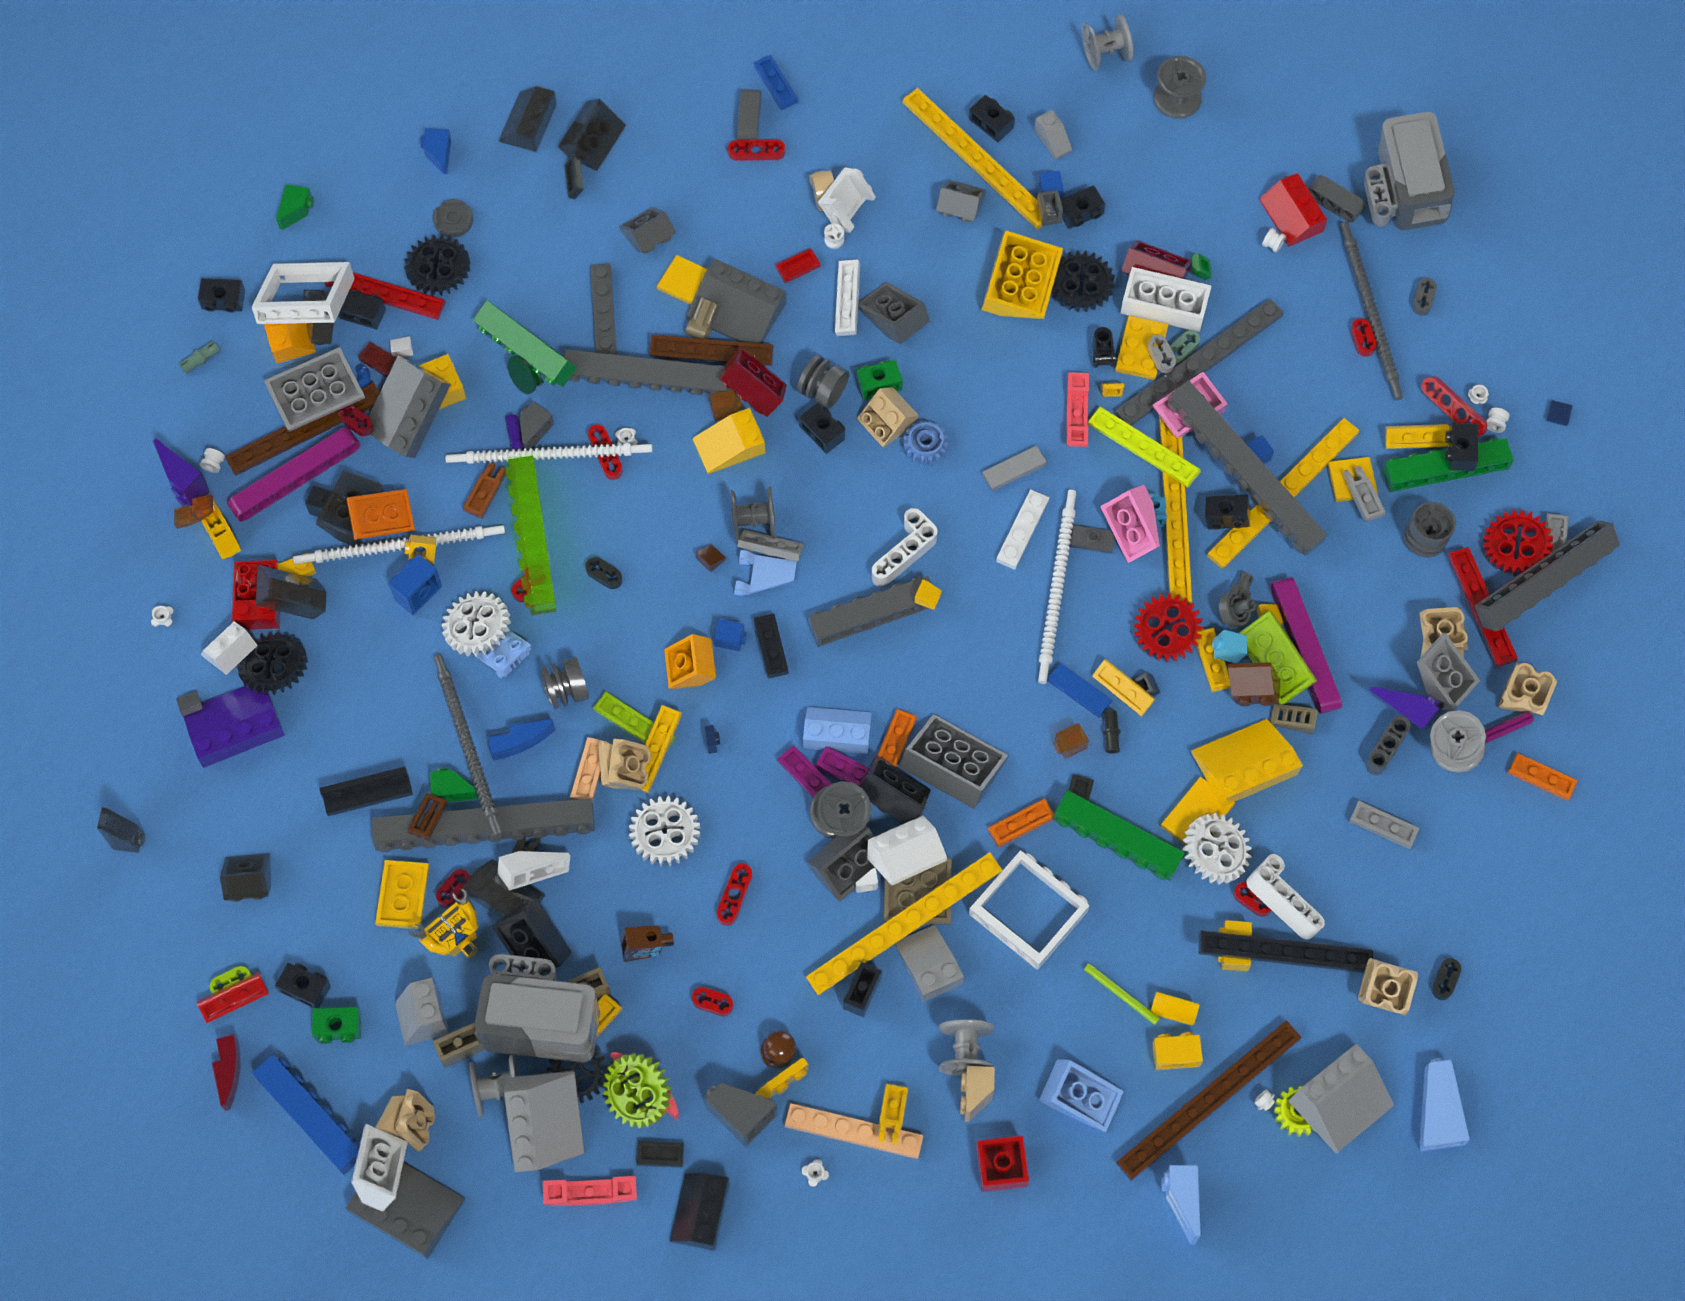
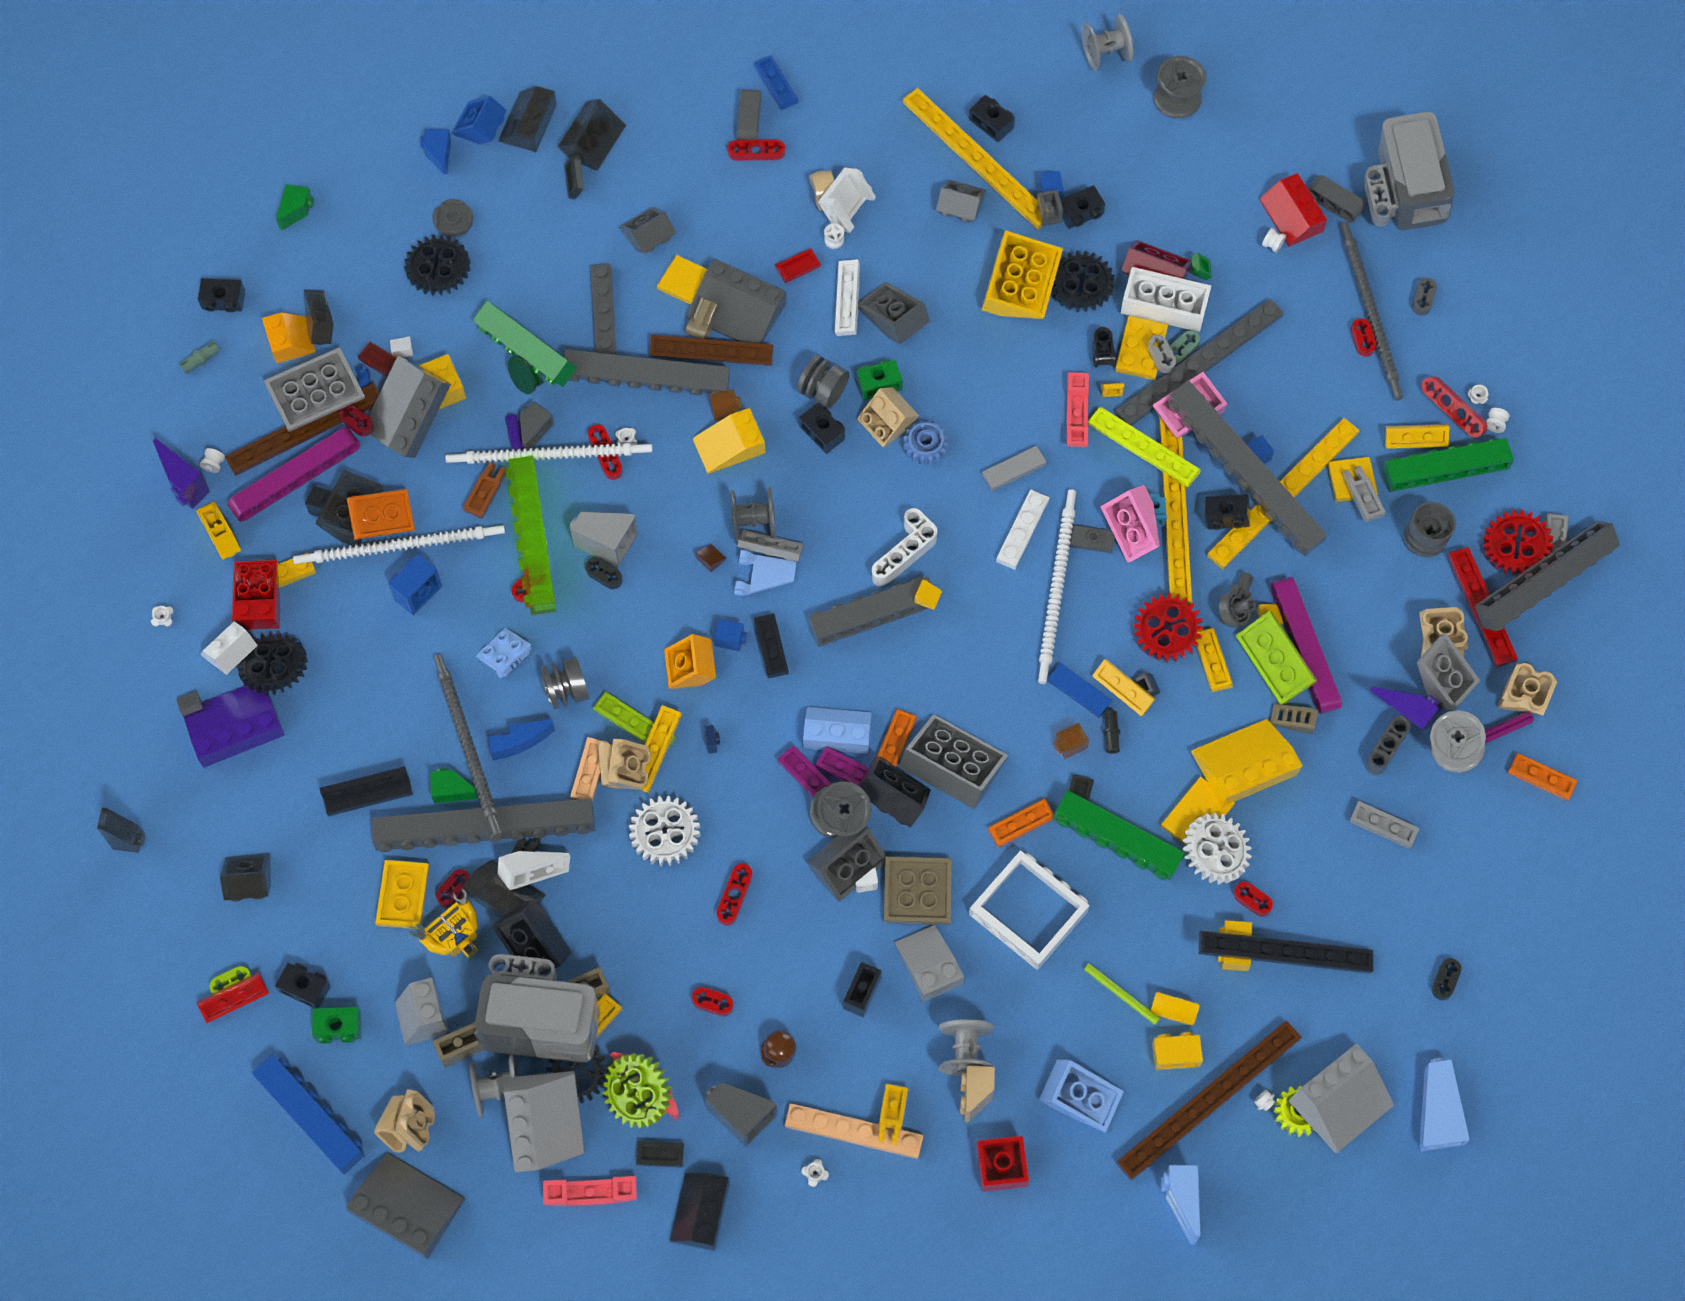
clear orange slope [174,495,214,529] -> none
dark red slope [212,1034,240,1111] -> none
white window [252,262,354,324] -> none
clear smoke slope [256,565,326,620] -> none
red tile [324,273,445,320] -> none
black brick [338,289,386,330] -> none
white slope [352,1124,407,1211] -> none
yellow brick [404,535,436,565] -> none
reddish brown tile [408,793,448,841] -> none
white gear [442,591,511,657] -> none
reddish brown torso [621,925,674,962] -> none
dark red slope [720,346,787,417] -> none
yellow hinge [755,1058,809,1100] -> none
yellow plate [806,852,1003,996] -> none
white slope [867,816,947,885] -> none
light grey slope [1034,110,1072,160] -> none
medium azure brick [1212,630,1247,664] -> none
slope [1228,662,1281,706] -> none
white beam [1246,854,1325,940] -> none
tan piece [1358,958,1418,1015] -> none
black brick [1445,423,1478,471] -> none
dark blue tile [1547,400,1572,426] -> none
none -> blue slope [452,96,507,145]
none -> light grey slope [570,512,638,567]

